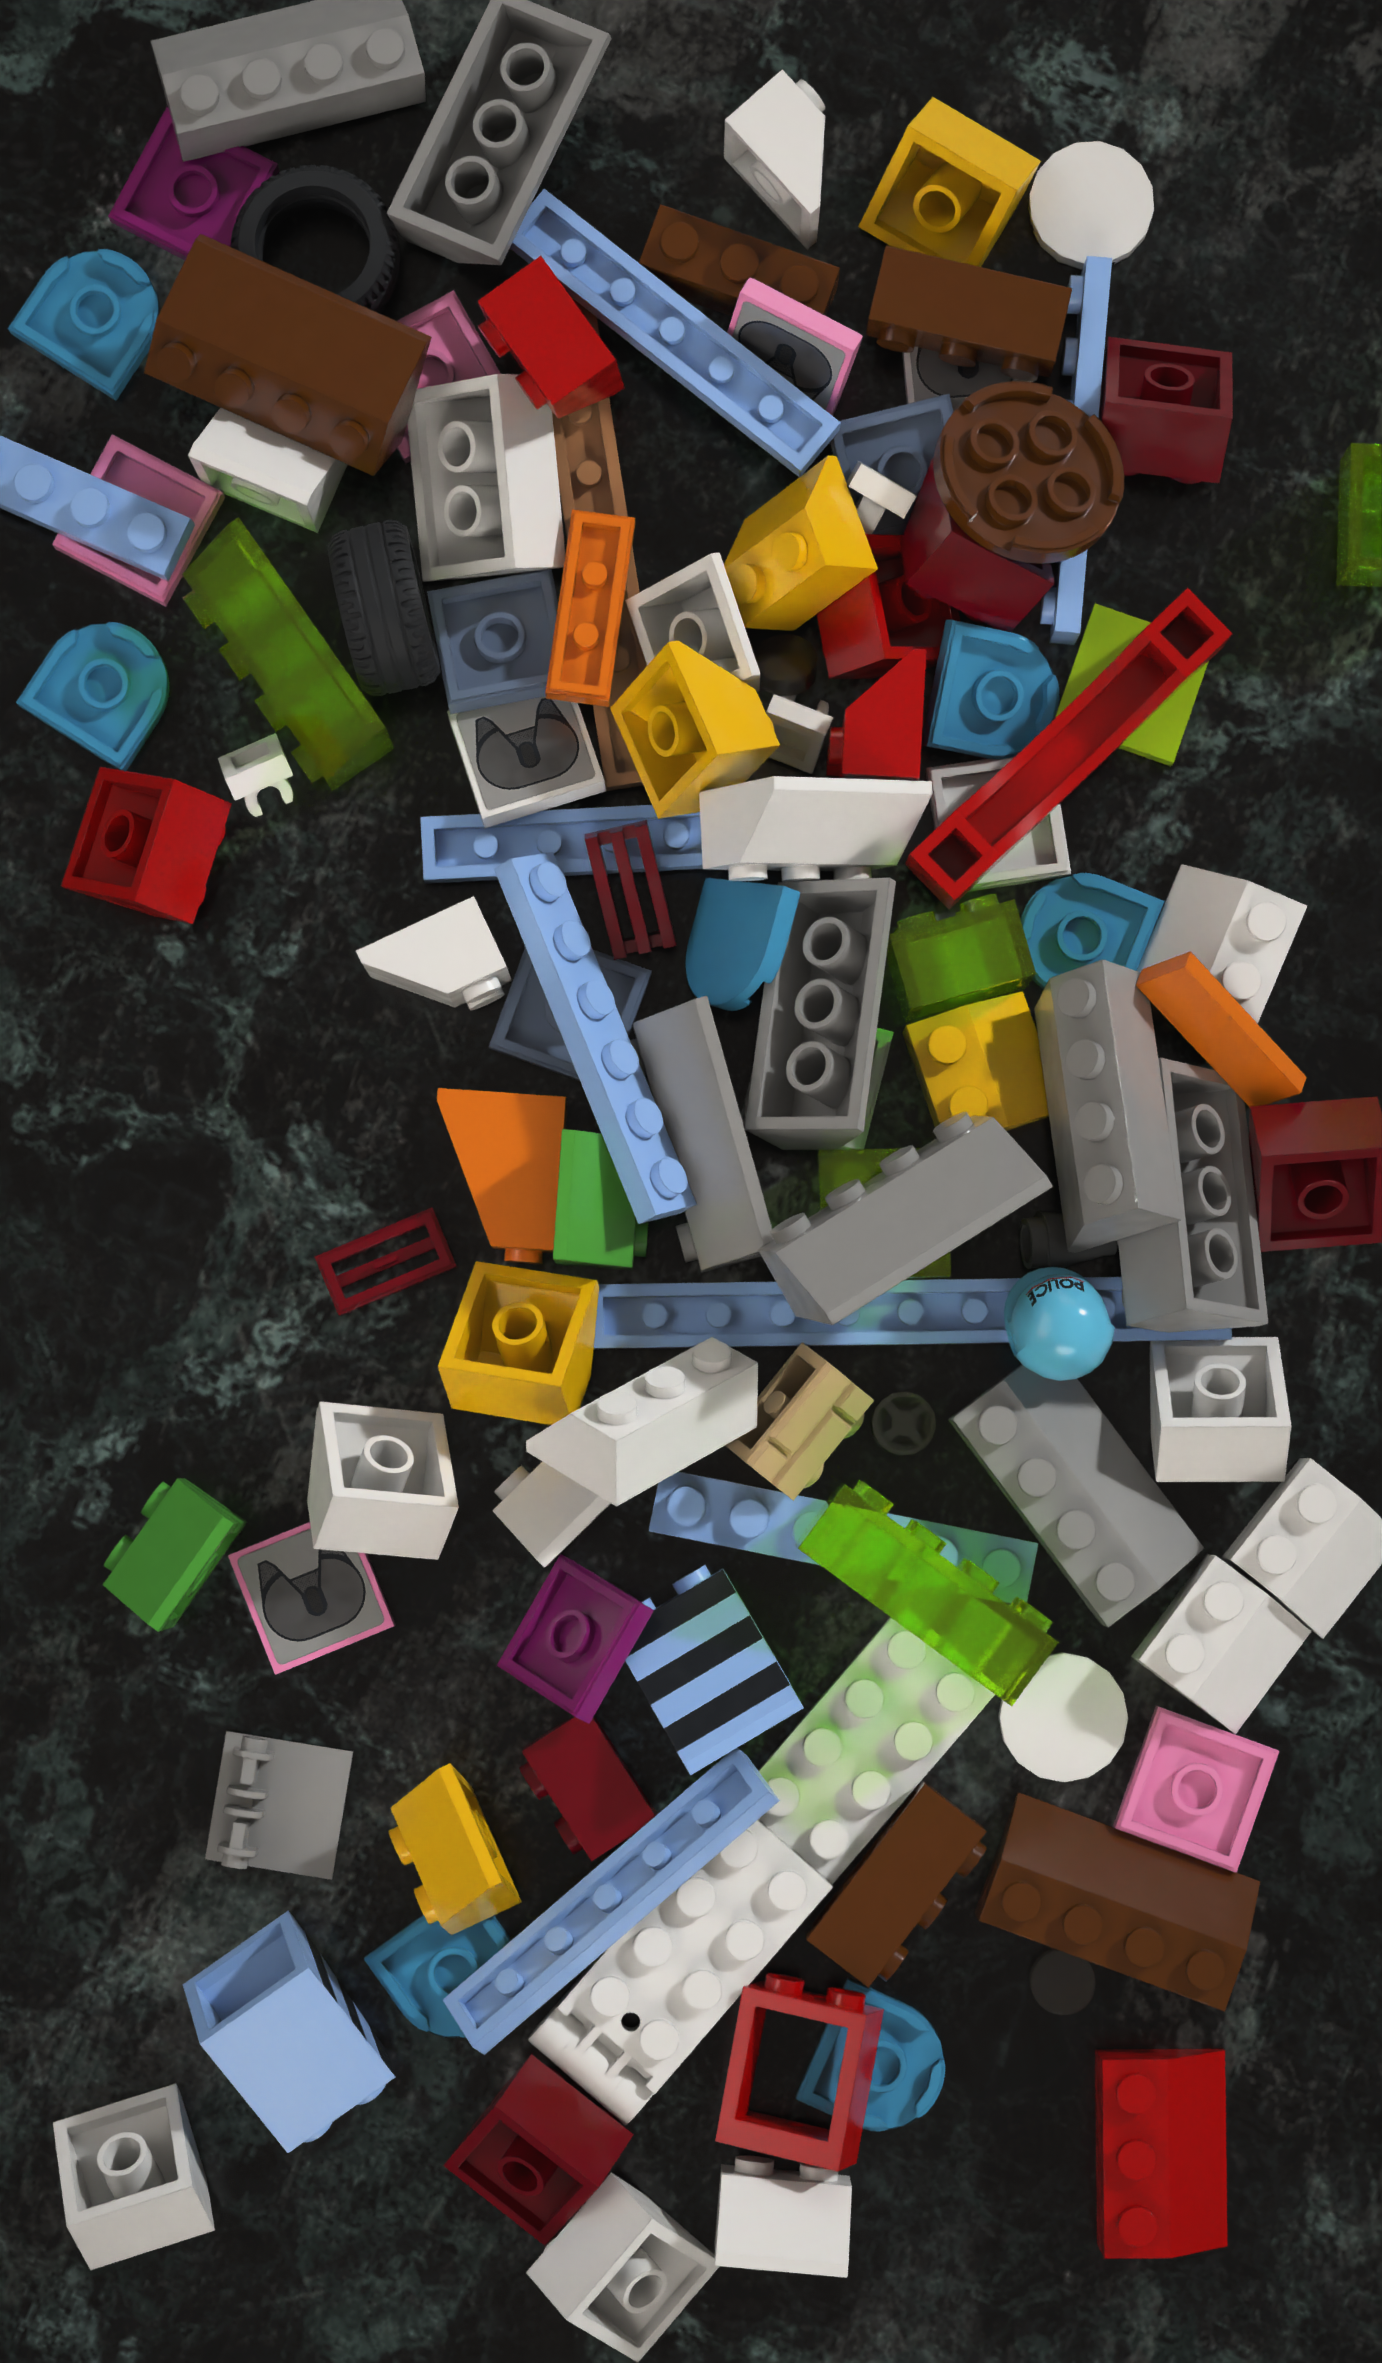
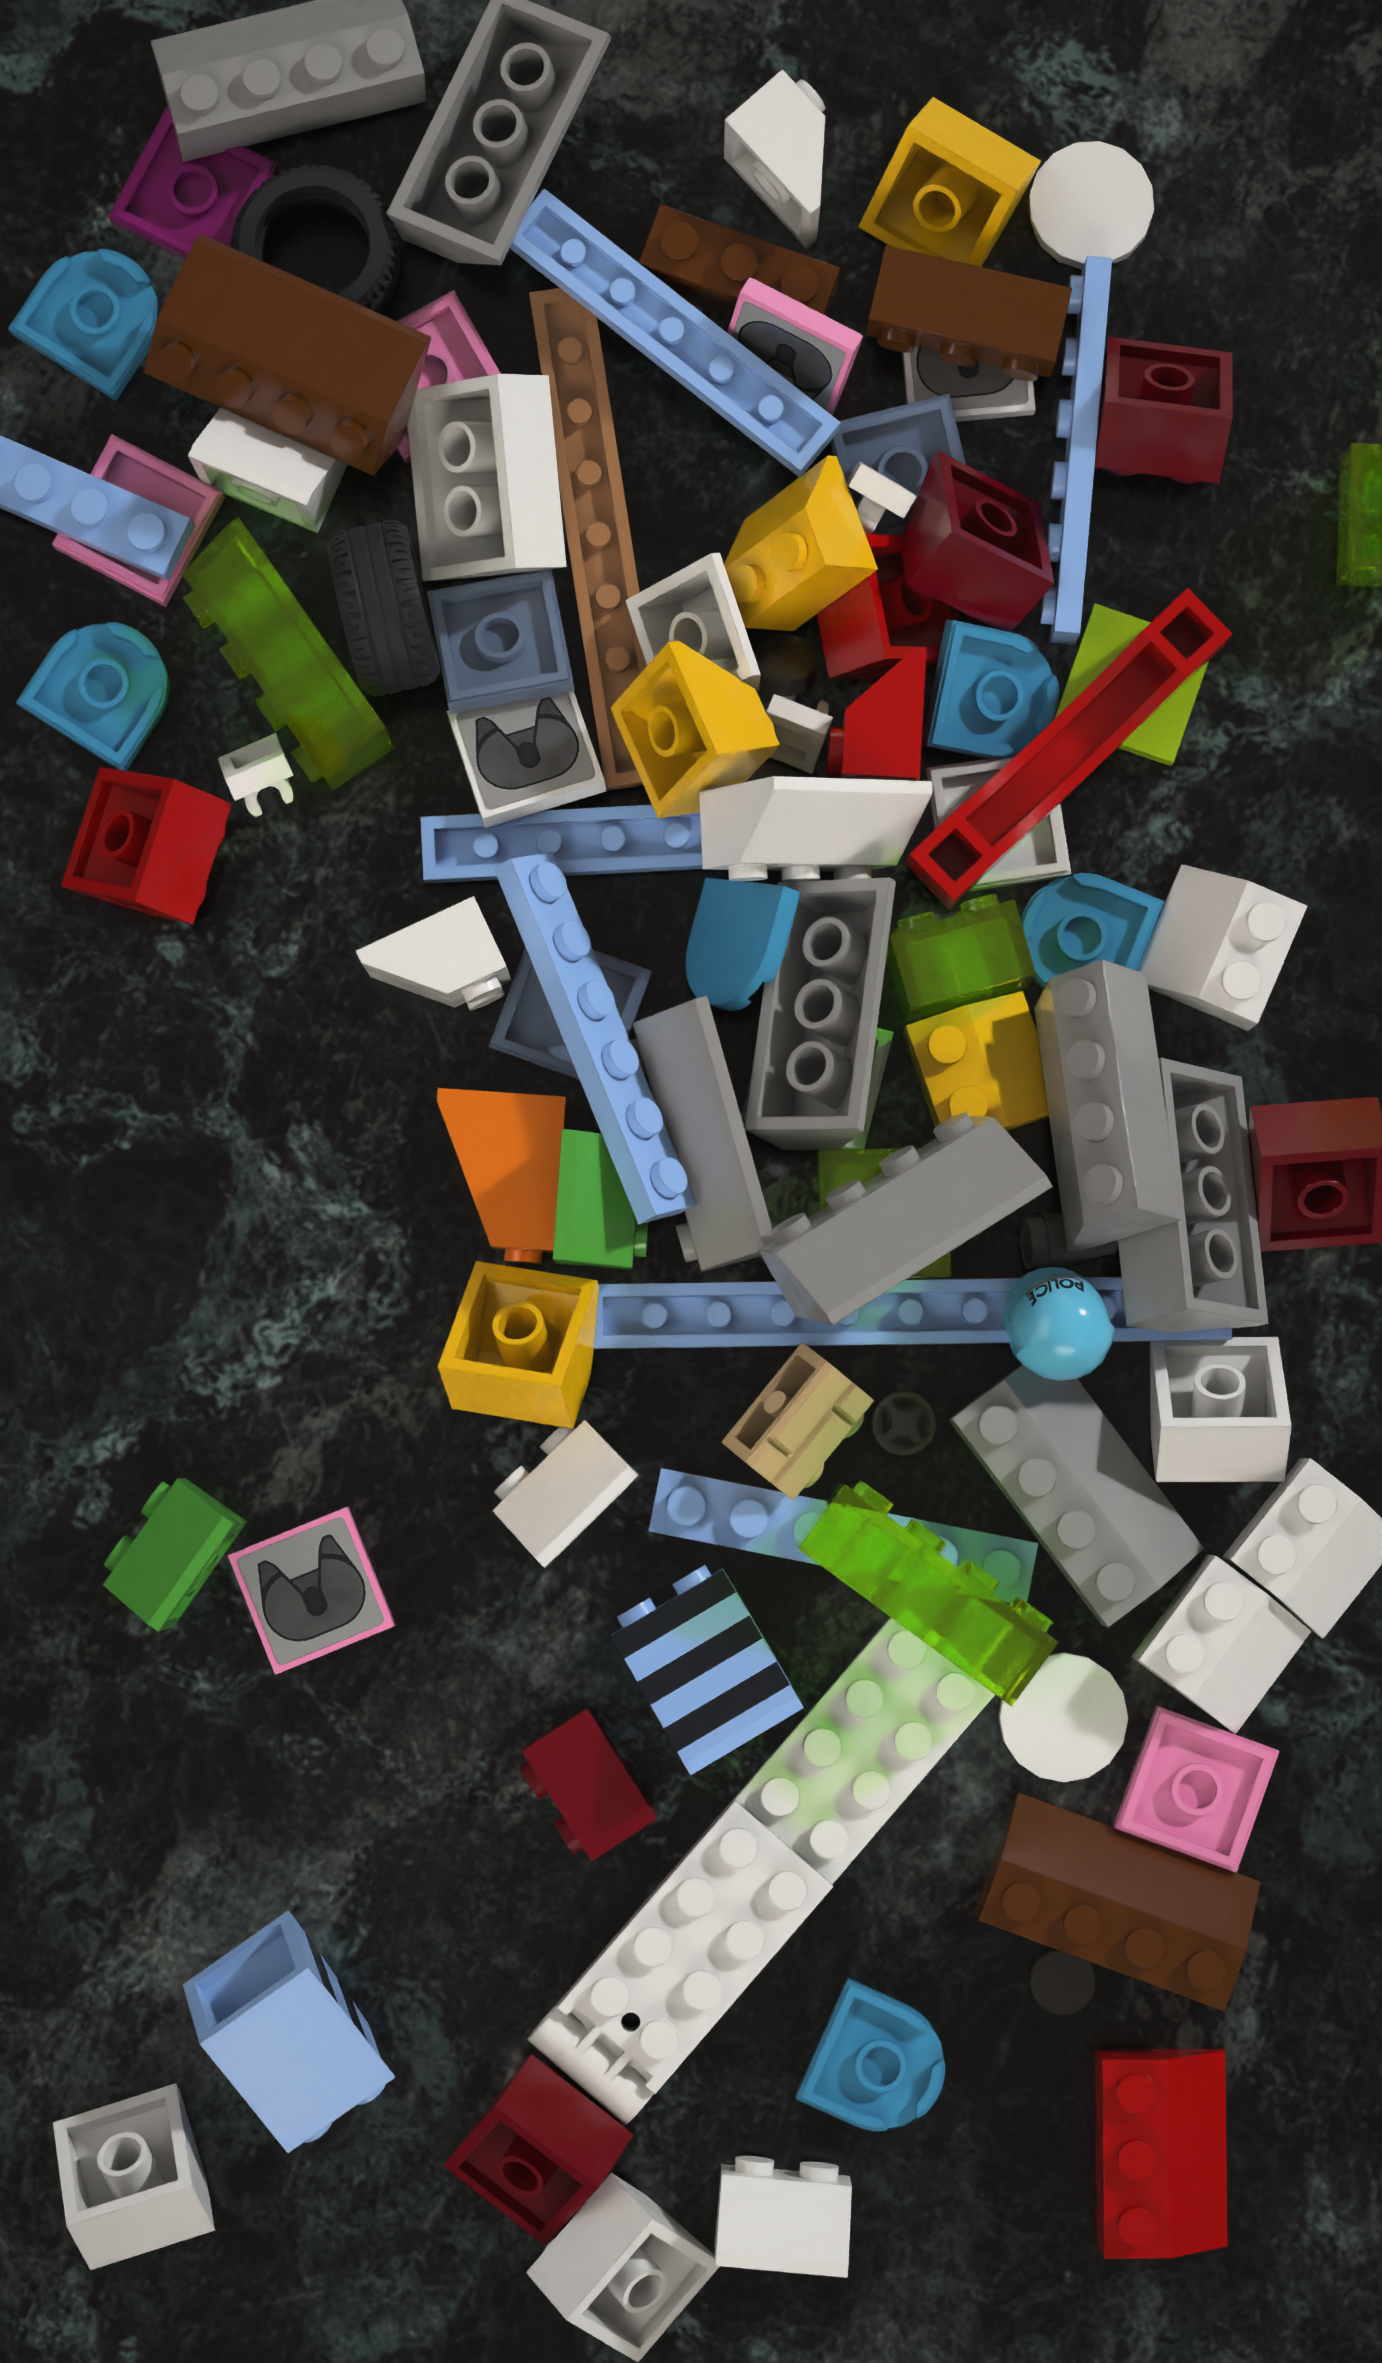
light grey hinge [205,1731,353,1880] -> none
white slope [307,1402,459,1560] -> none
dark red tile [314,1208,457,1316] -> none
dark azure tile [364,1915,511,2038] -> none
yellow slope [389,1763,522,1935] -> none
light blue plate [443,1748,780,2055] -> none
red slope [478,256,625,419] -> none
magenta tile [497,1554,654,1724] -> none
white slope [526,1337,758,1507] -> none
orange tile [545,509,635,707] -> none
dark red tile [585,820,676,960] -> none
red window [715,1973,884,2172] -> none
reddish brown brick [805,1780,987,1988] -> none
reddish brown tile [933,381,1124,564] -> none
orange tile [1136,951,1307,1107] -> none

